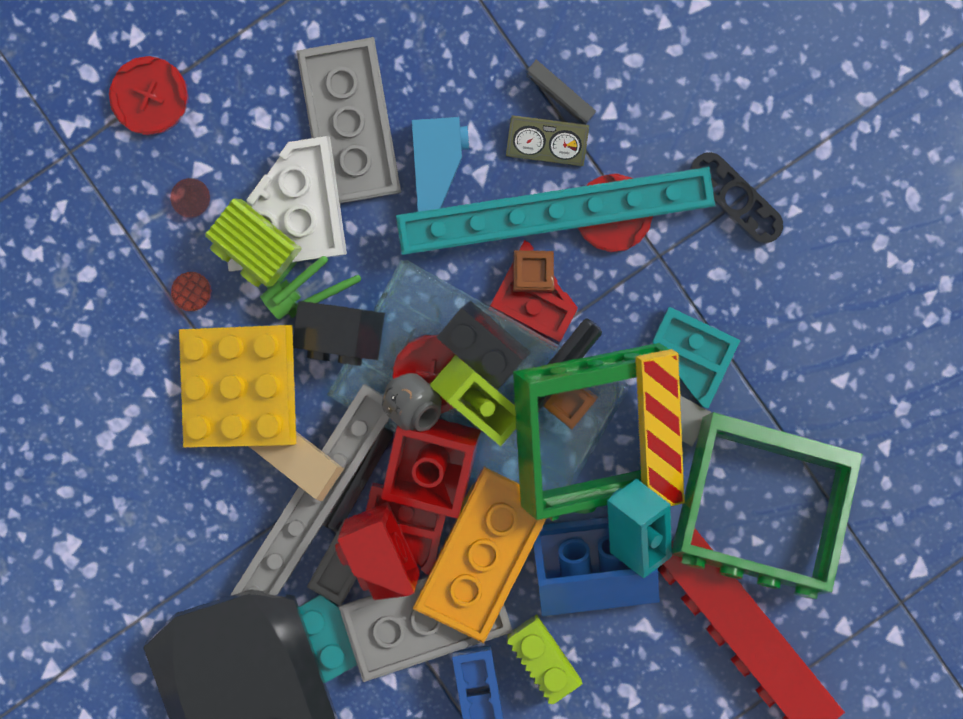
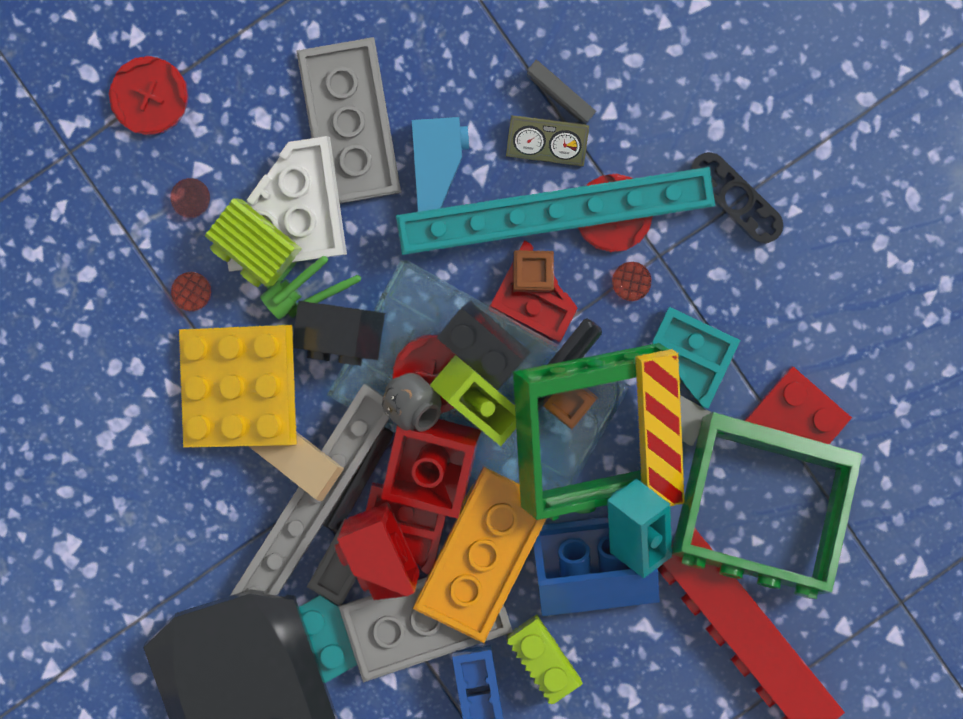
none -> clear red tile [611,262,652,301]
none -> red wing [744,366,852,444]

